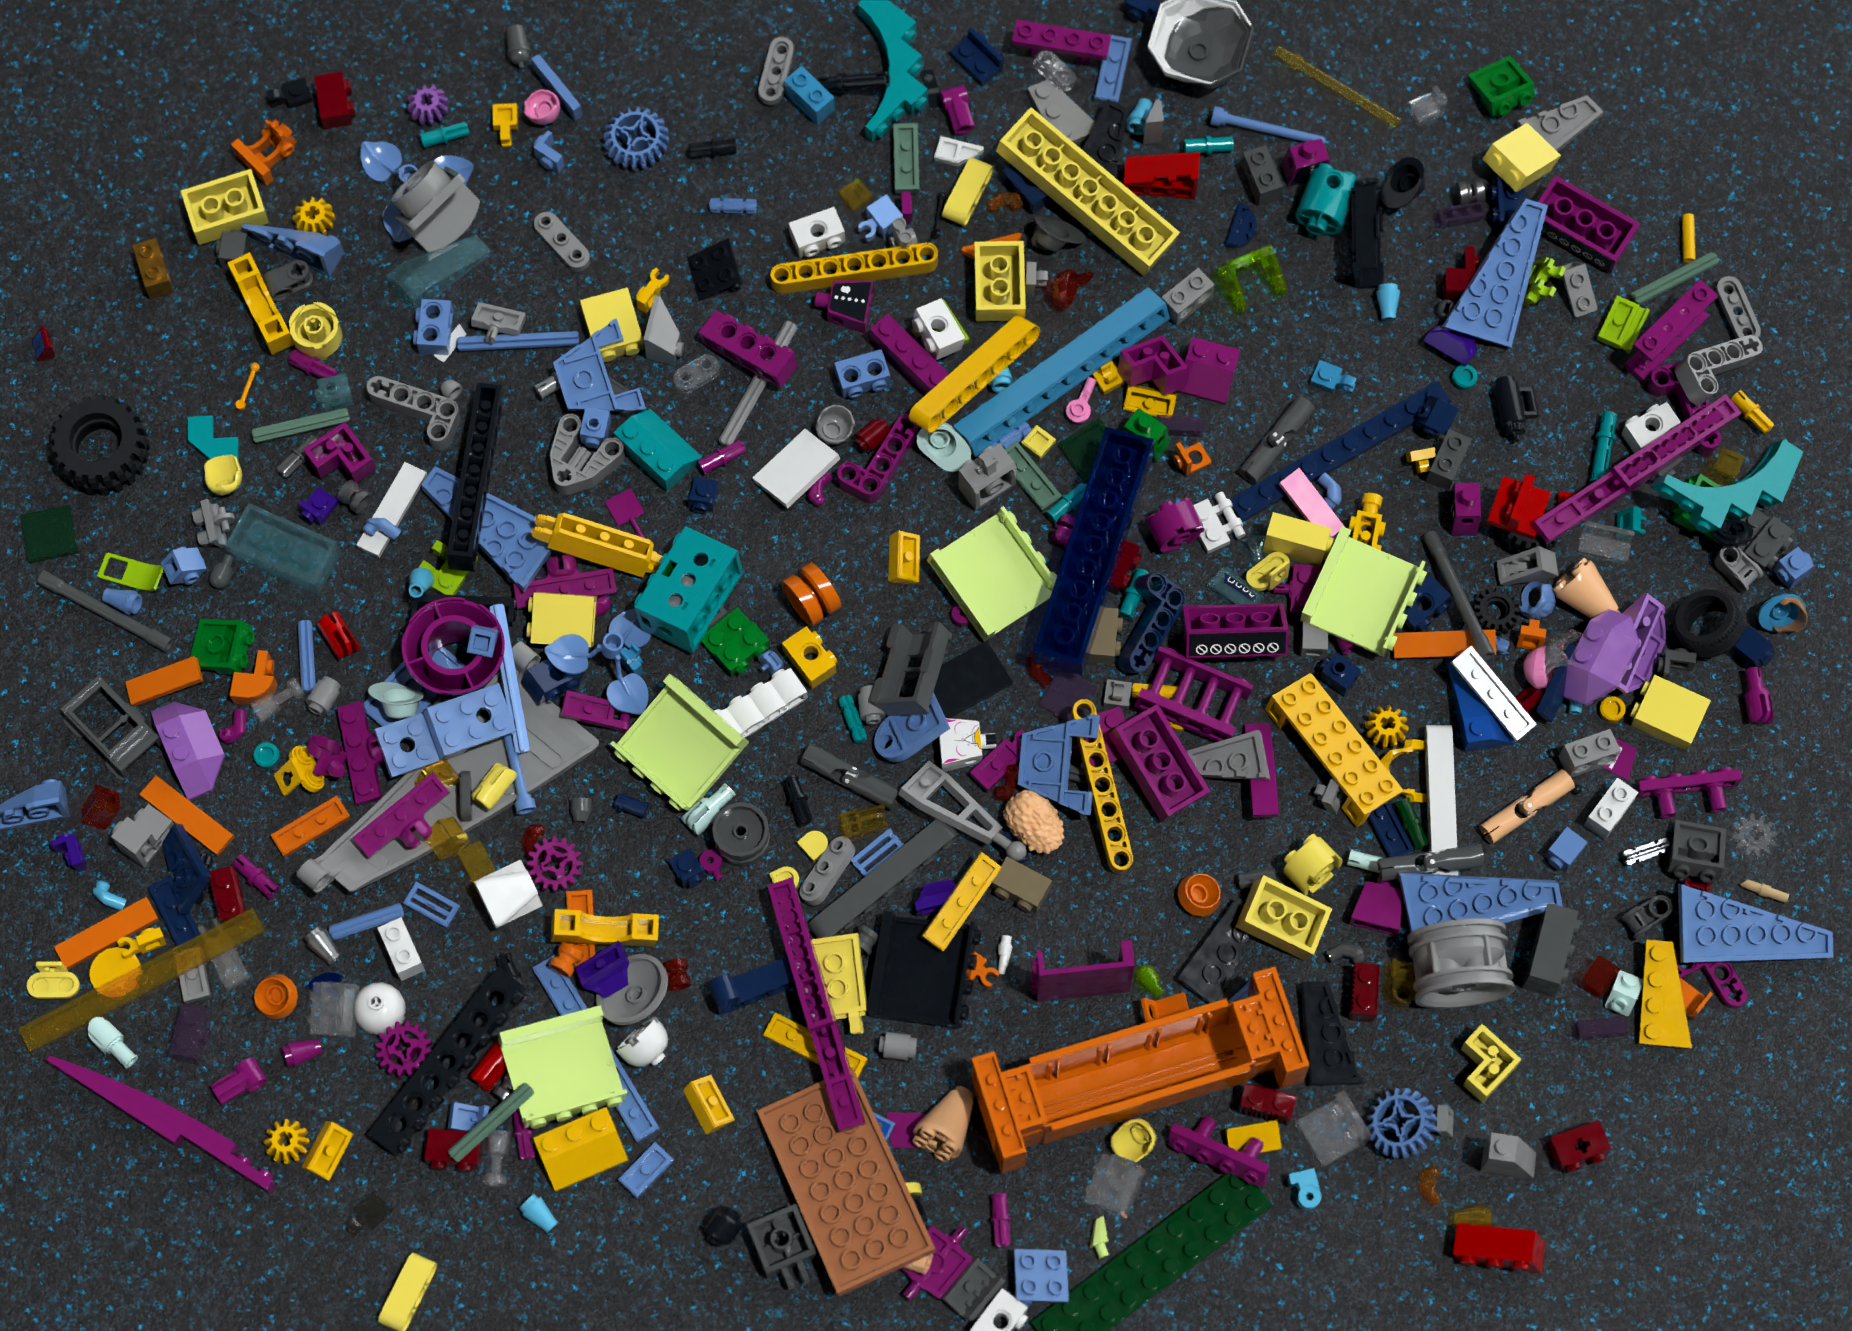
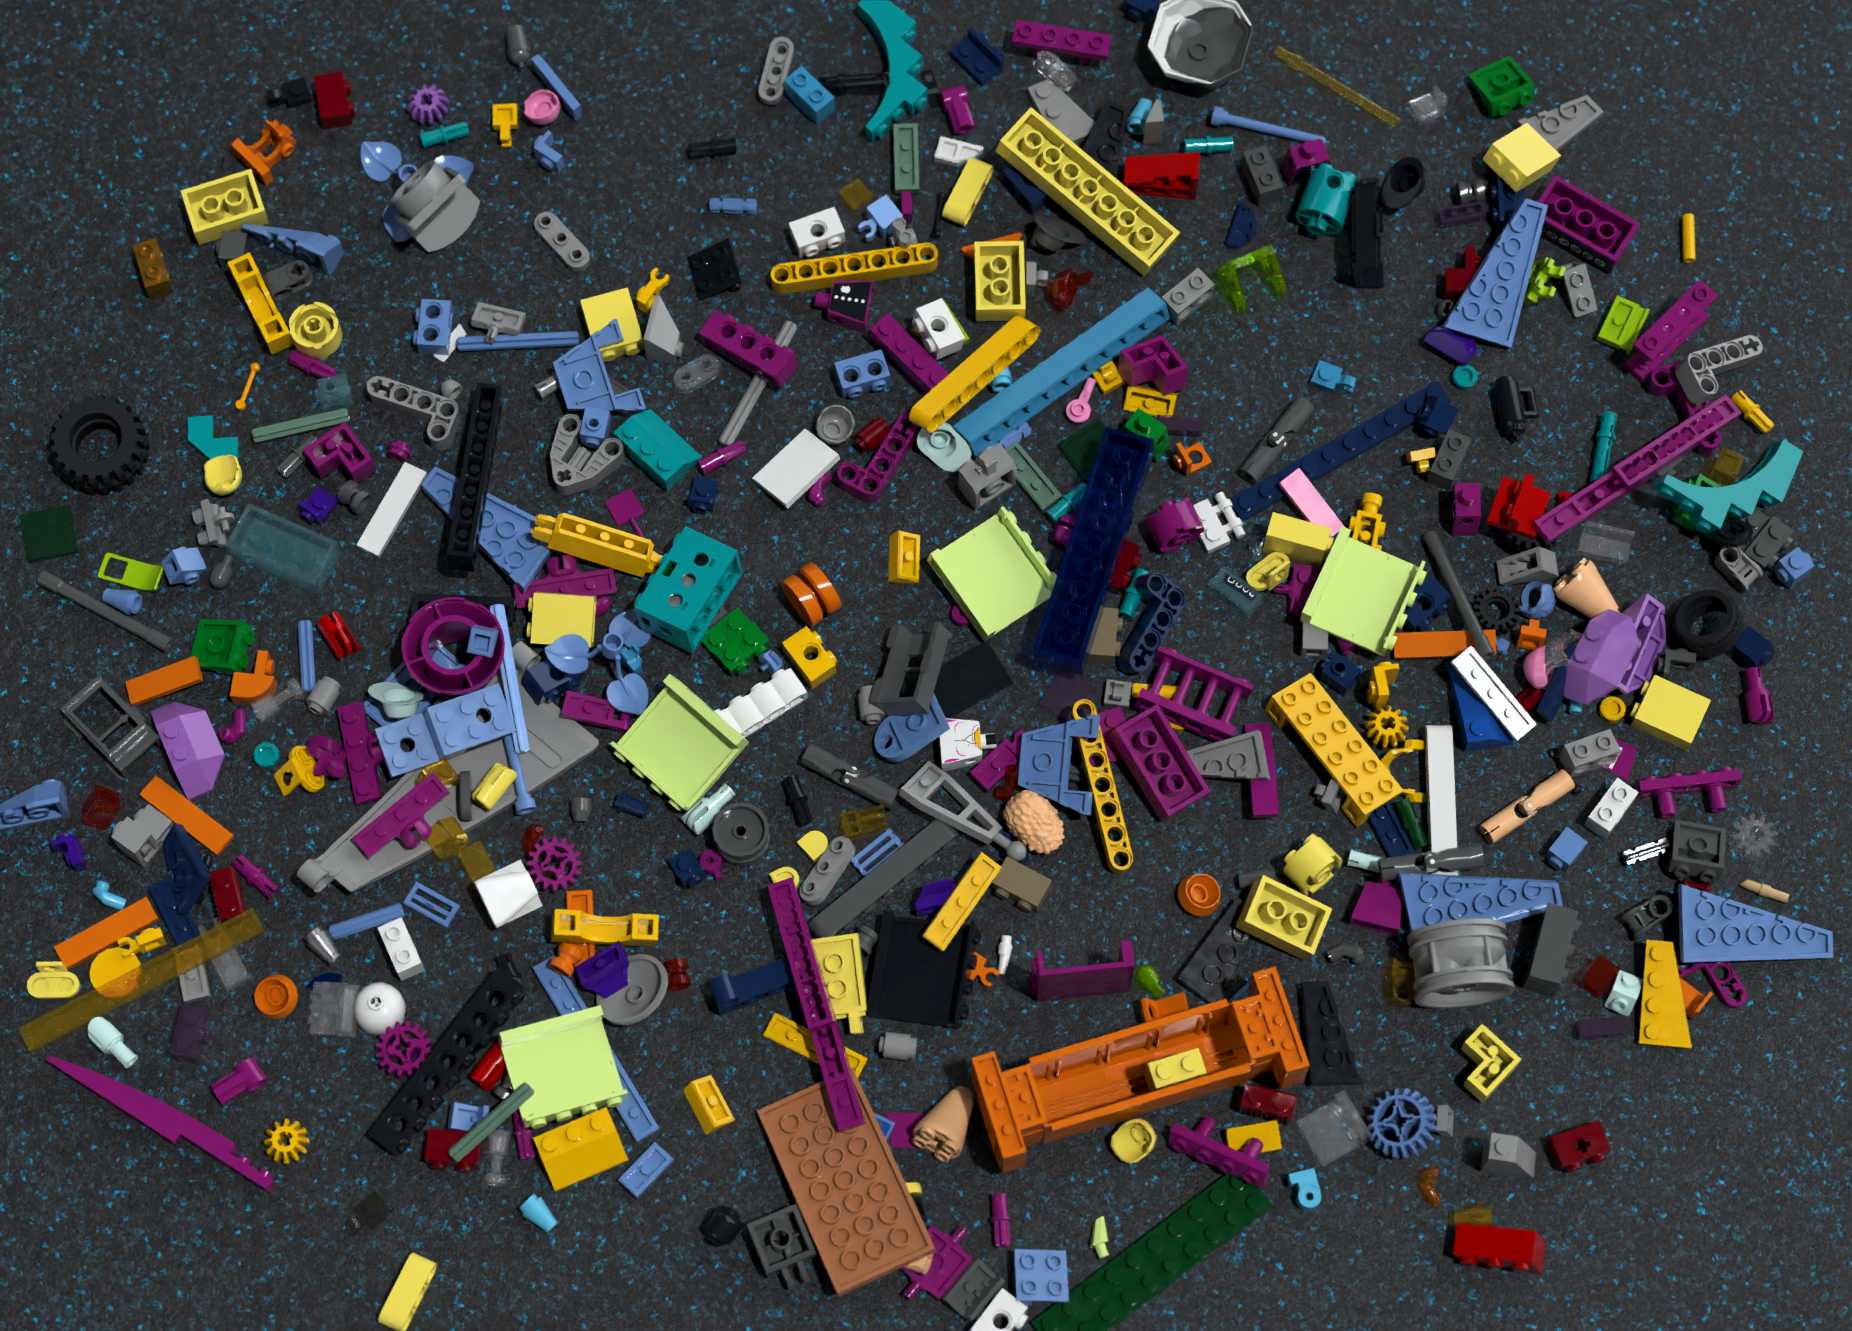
dark red slope [32,326,55,362] -> none
orange tile [271,795,351,858] -> none
magenta cone [281,1039,322,1068] -> none
yellow gear [293,197,335,236] -> none
yellow slope [302,1121,353,1181] -> none
medium blue arm [363,518,402,540] -> none
clear light blue wedge [385,235,492,311] -> none
medium azure cone [409,568,434,598] -> none
lime plate [418,540,478,595] -> none
medium blue gear [603,106,669,171] -> none
white cylinder [616,1016,668,1067] -> none
teal axle [839,695,867,743] -> none
clear orange arm [985,192,1023,213] -> none
light yellow tile [1021,425,1056,460] -> none
clear red arm [1028,650,1053,688] -> none
clear brick [1083,1153,1146,1219] -> none
medium blue tile [1094,34,1132,104] -> none
magenta slope [1178,337,1240,405] -> none
magenta brick [1182,603,1289,660] -> none
medium blue arm [1317,472,1341,509] -> none
dark red brick [1348,962,1380,1022] -> none
medium azure cone [1376,283,1400,321] -> none
teal tile [1616,506,1646,538] -> none
white brick [1622,402,1681,453] -> none
sand green axle [1631,252,1719,305] -> none
light grey plate [1716,276,1761,339] -> none
dark azure piece [1758,592,1808,633] -> none
none -> magenta plate [387,440,412,462]
none -> light yellow brick [1144,1048,1207,1093]
none -> yellow bracket [1366,662,1399,712]

